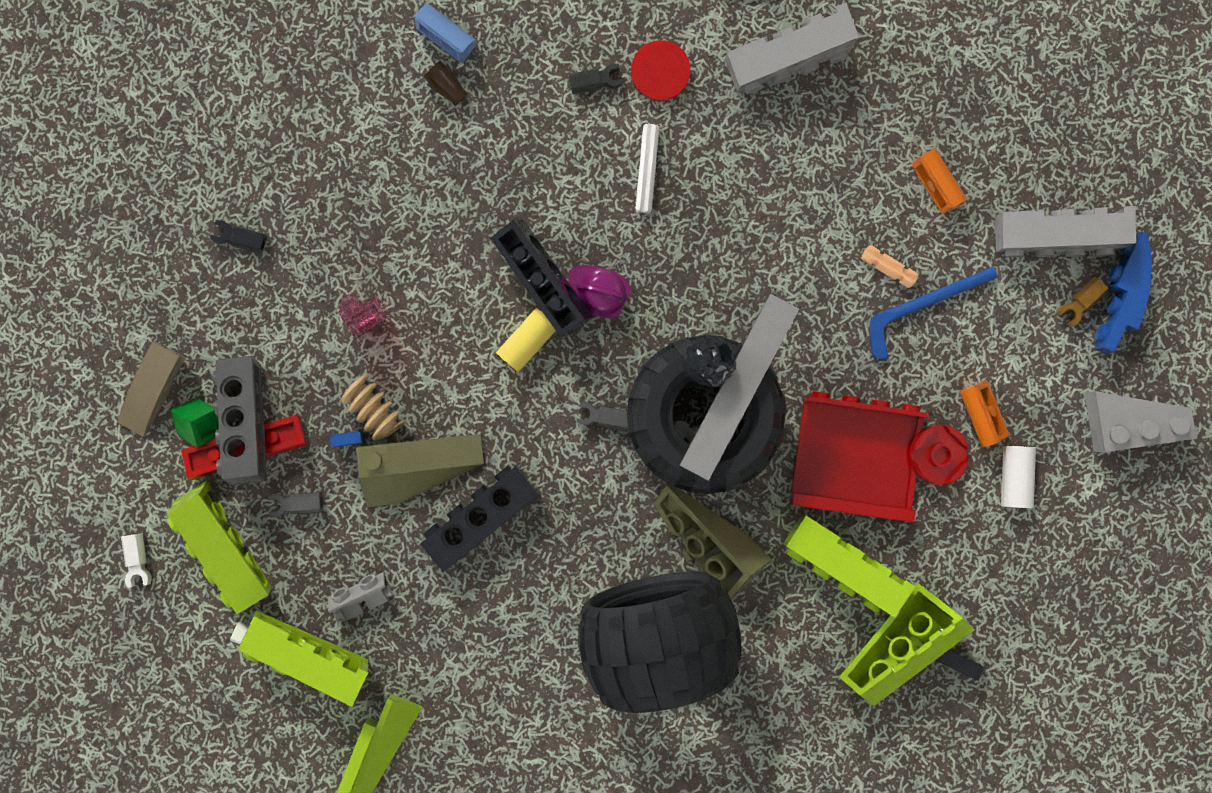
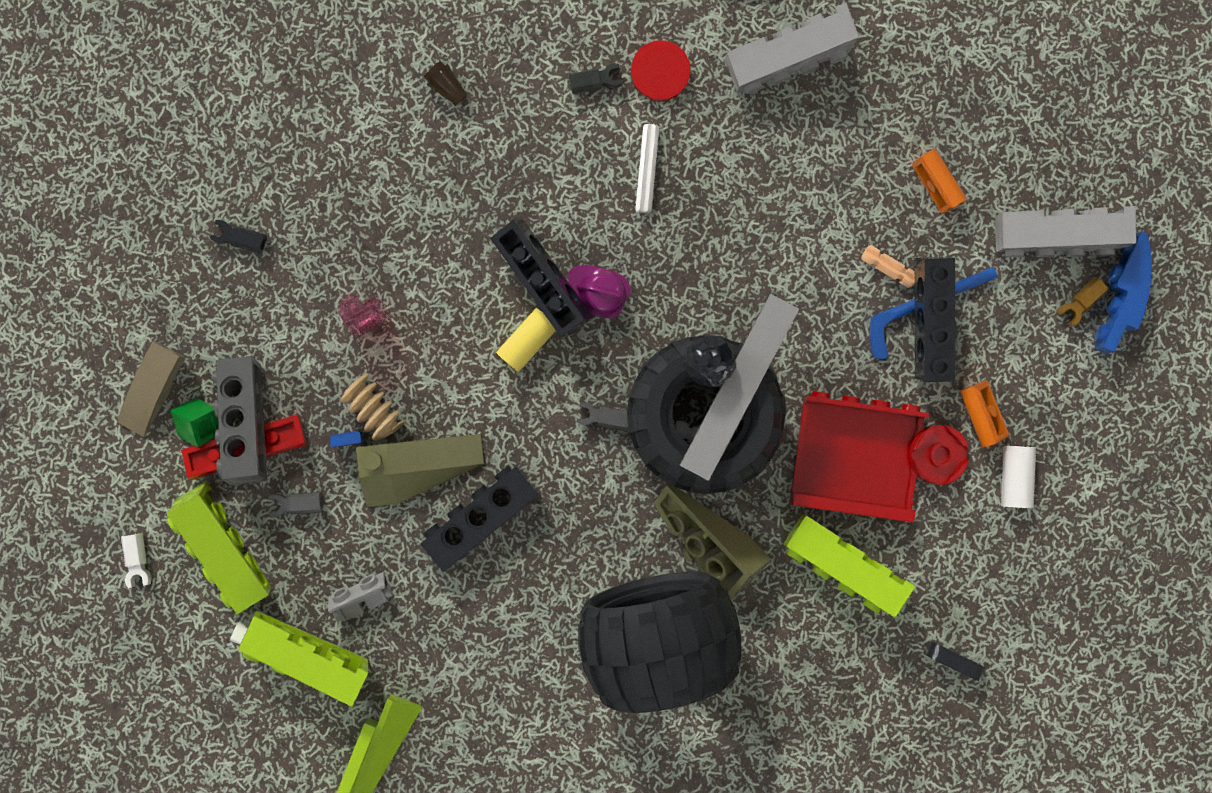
medium blue brick [415,3,477,62] -> none
lime wedge [839,583,975,706] -> none
light grey wedge [1085,391,1197,452] -> none
none -> black brick [914,257,955,383]

